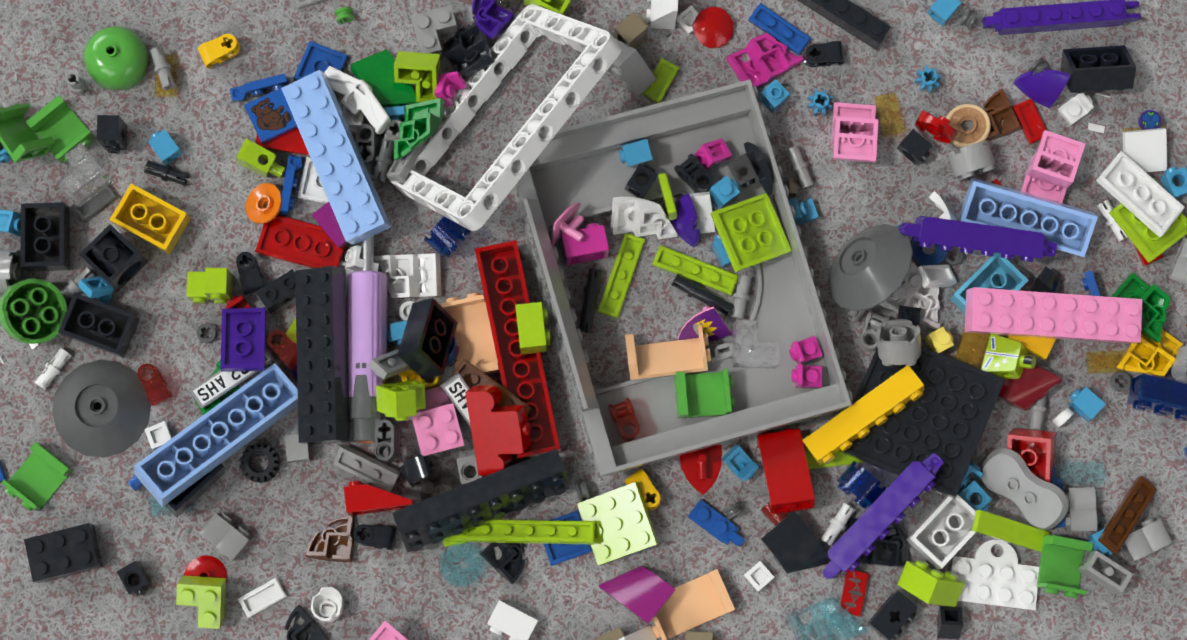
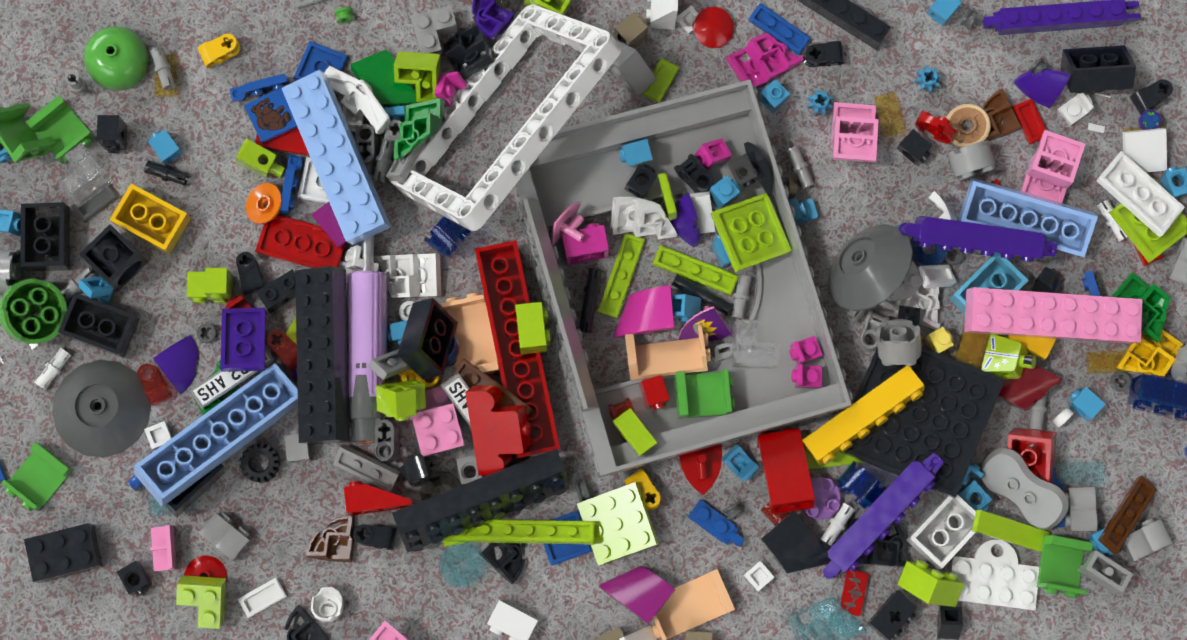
none -> bright pink panel [150,525,177,572]
none -> dark purple brick [153,335,199,394]
none -> lime tile [613,408,657,457]
none -> dark pink slope [614,285,675,338]
none -> red brick [639,375,670,411]
none -> dark azure brick [672,294,701,323]
none -> medium lavender dish [802,477,841,520]
none -> black piece [1129,79,1173,115]

